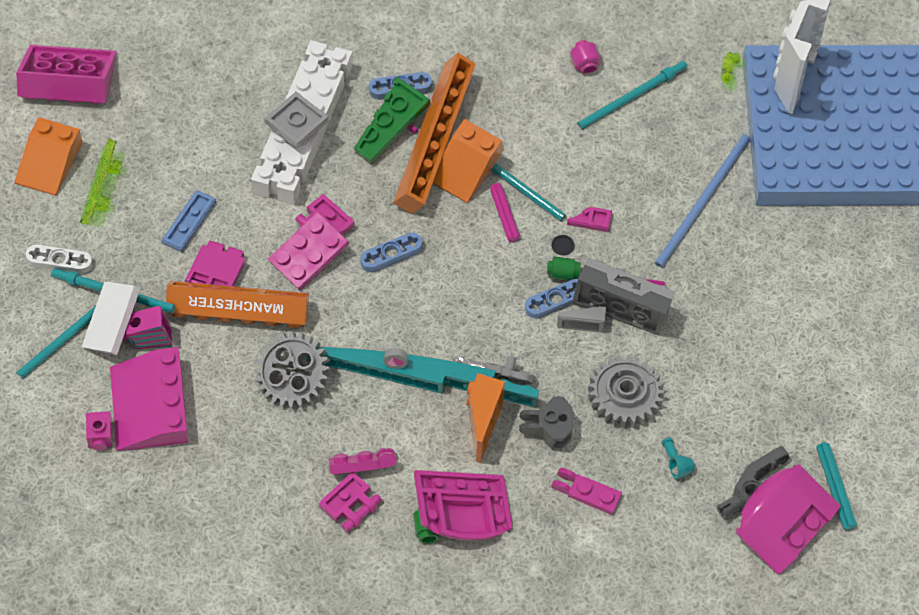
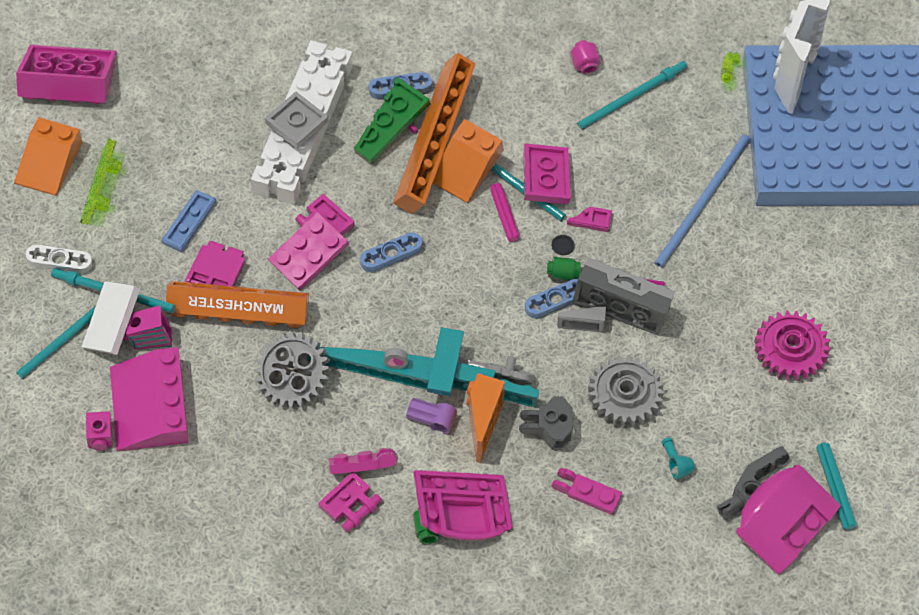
none -> medium lavender piece [406,398,457,434]
none -> teal tile [427,327,464,396]
none -> dark pink plate [523,143,571,204]
none -> dark pink gear [754,310,830,381]

